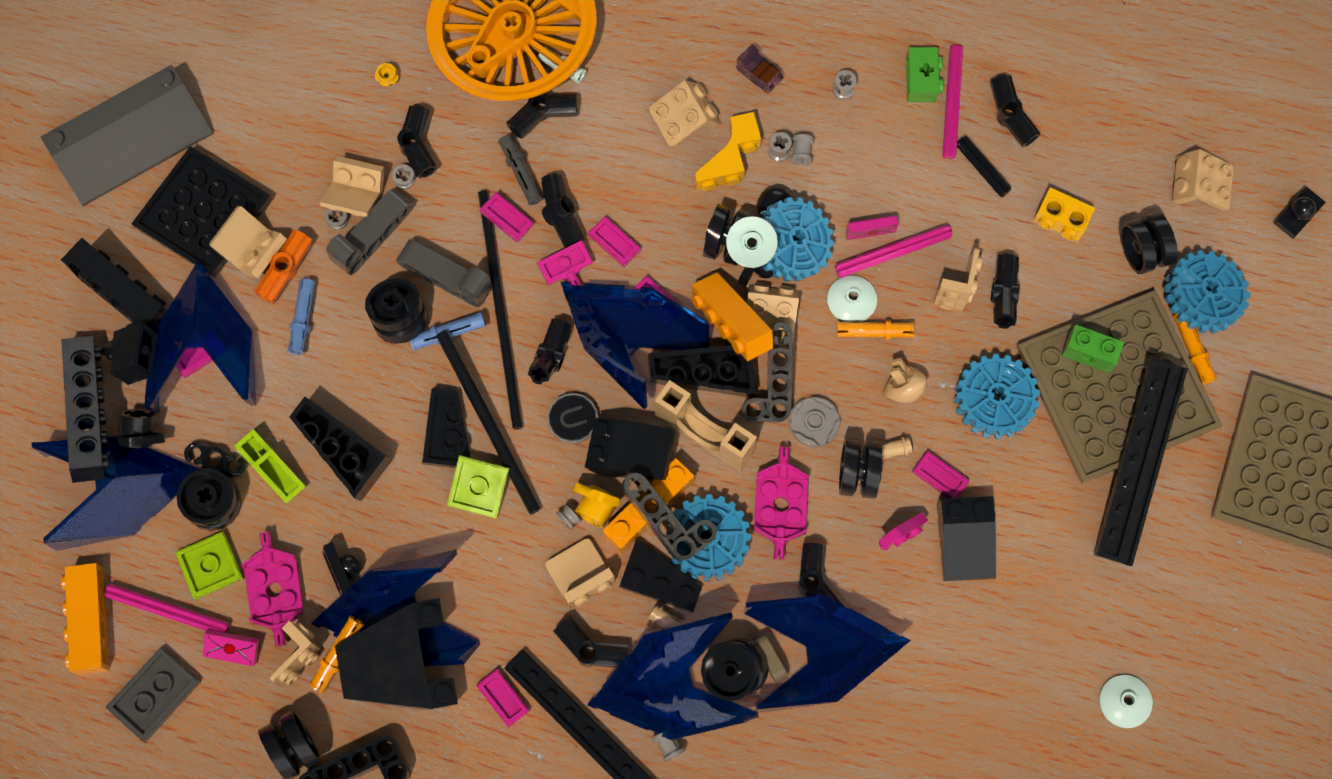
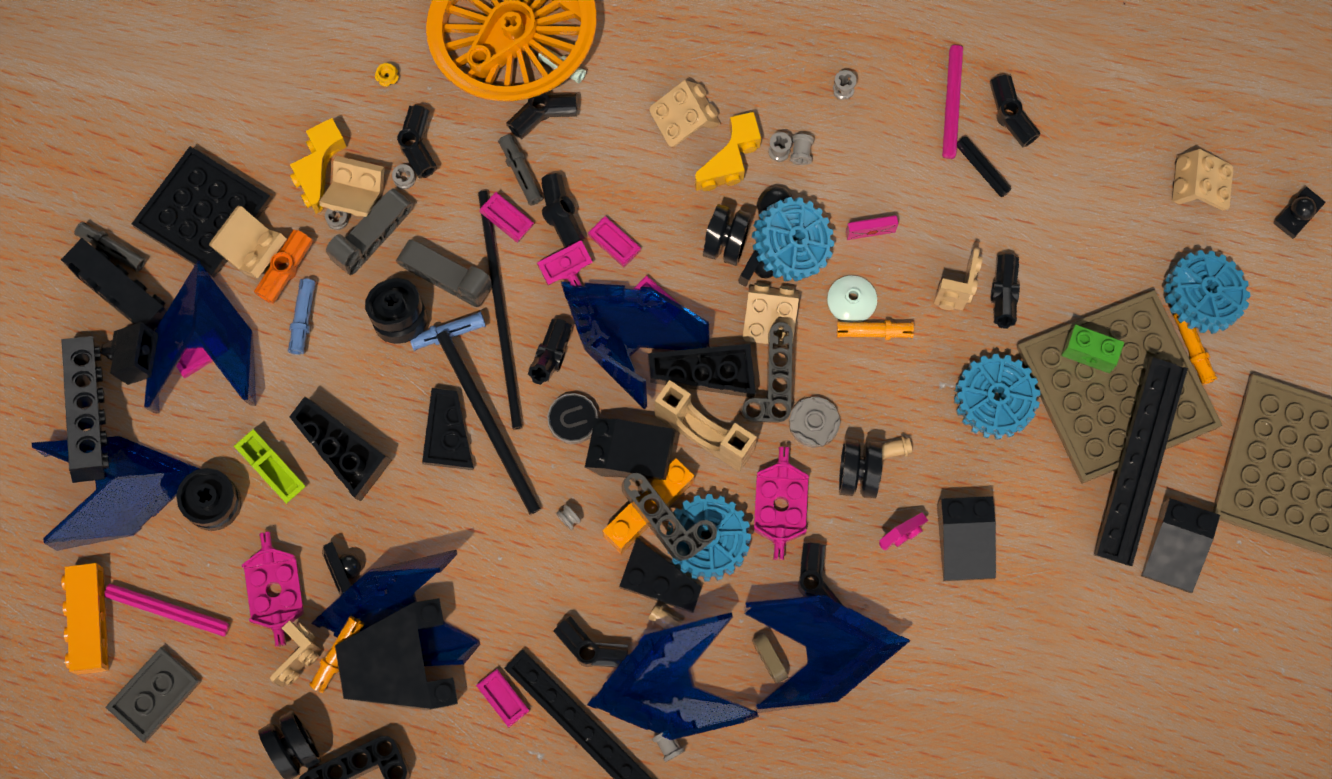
dark grey slope [40,64,213,206] -> none
black piece [115,409,165,448] -> none
lime tile [175,531,244,601] -> none
black piece [184,442,246,478] -> none
dark pink tile [203,629,259,667] -> none
lime tile [447,455,510,518] -> none
tan bracket [545,539,615,608] -> none
yellow piece [573,482,620,528] -> none
light orange brick [691,272,773,361] -> none
black wheel [701,638,769,701] -> none
light aqua dish [726,217,778,268] -> none
leg [736,44,783,93] -> none
dark pink axle [835,224,952,277] -> none
tan piece [883,358,927,404] -> none
bright green brick [906,47,943,102] -> none
dark pink tile [912,451,969,498] -> none
yellow brick [1033,187,1096,242] -> none
light aqua dish [1099,675,1153,728] -> none
black wheel [1120,212,1178,275] -> none
none -> dark grey pin [74,222,146,272]
none -> yellow arch [290,118,347,214]
none -> black slope [1141,498,1220,593]

